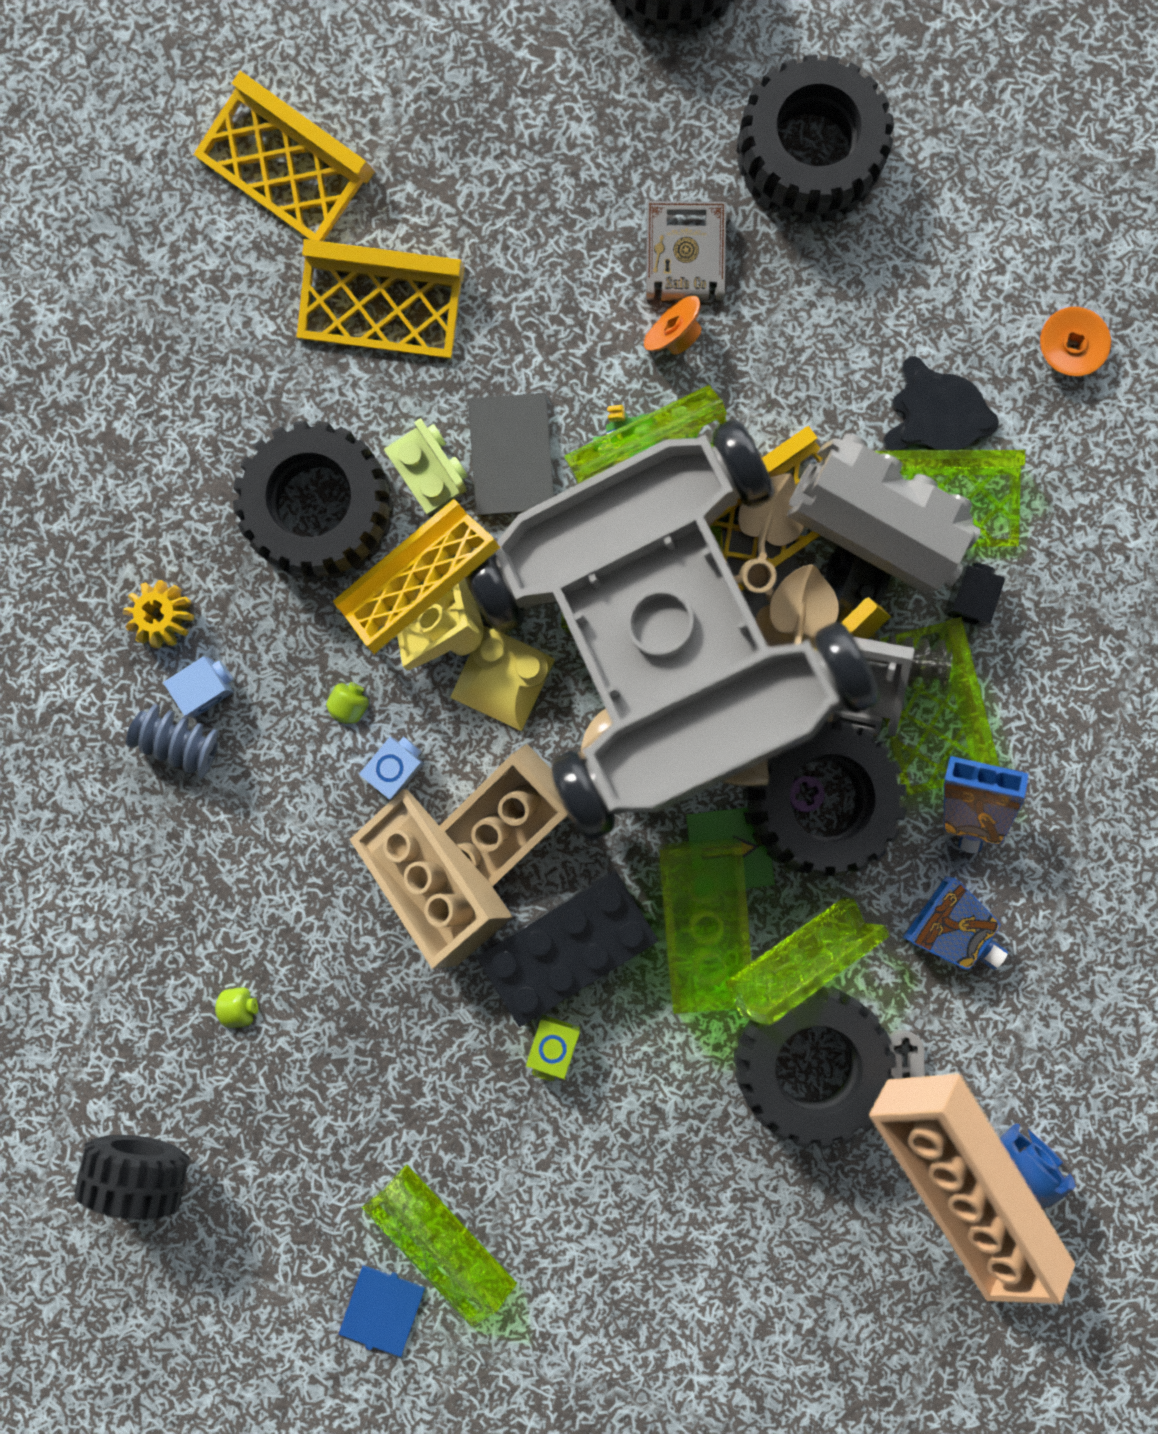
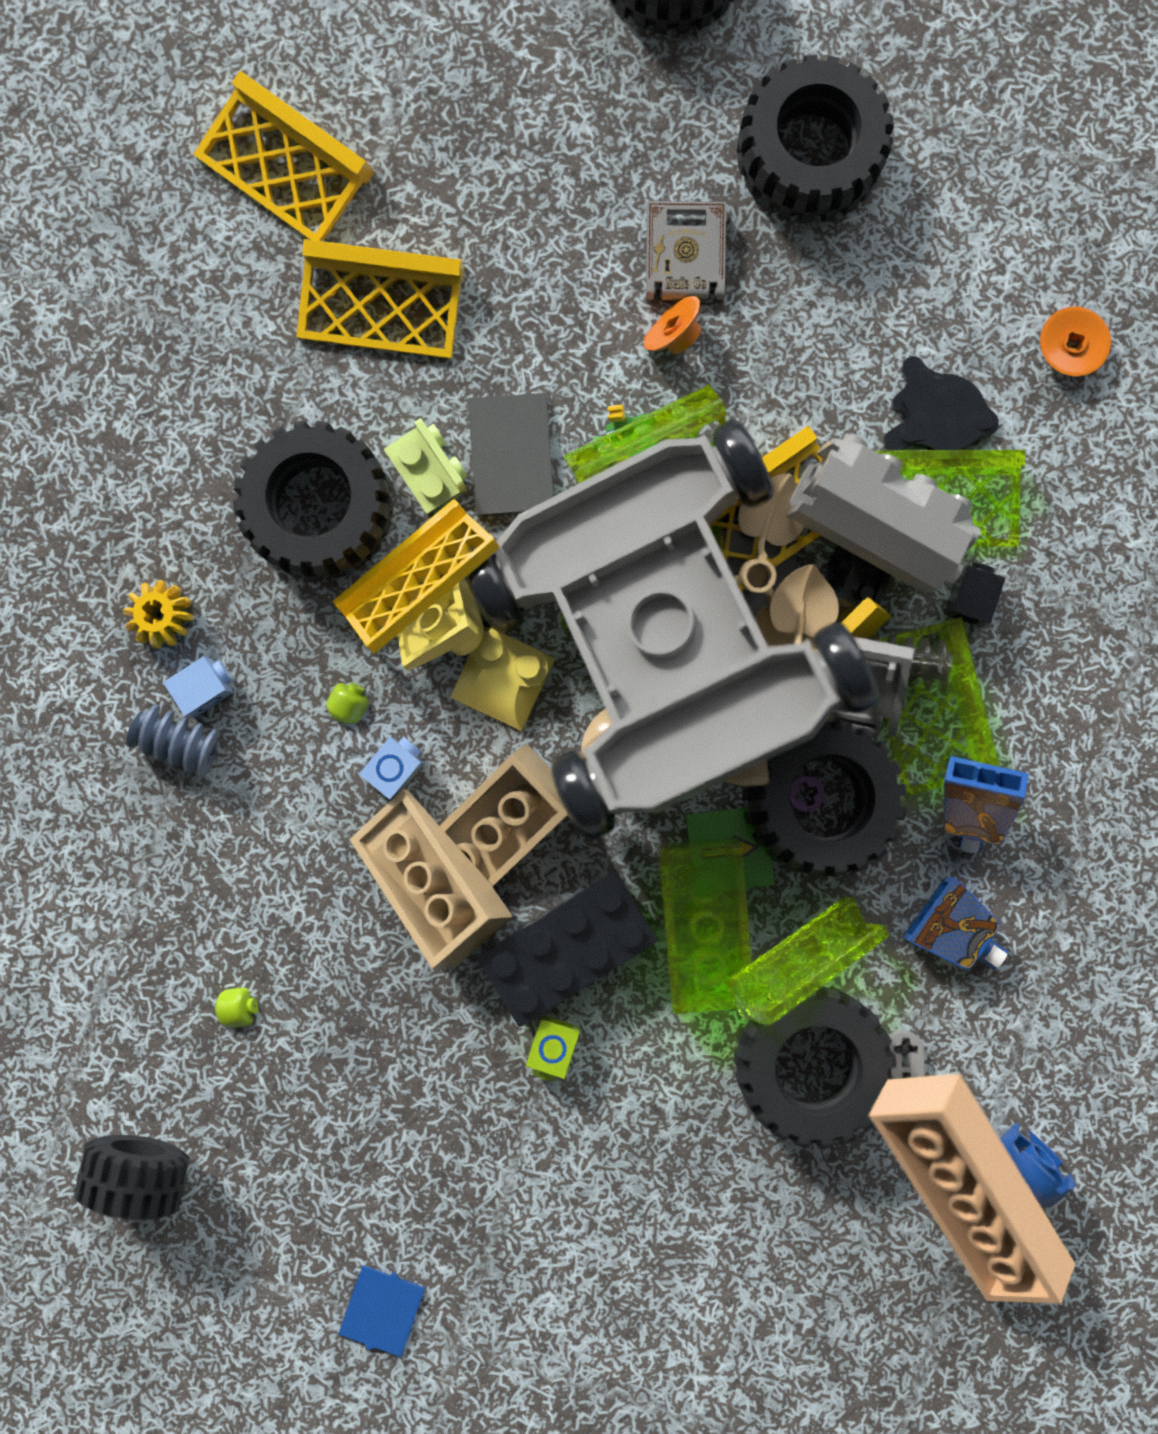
clear neon green fence [361,1164,517,1327] -> none

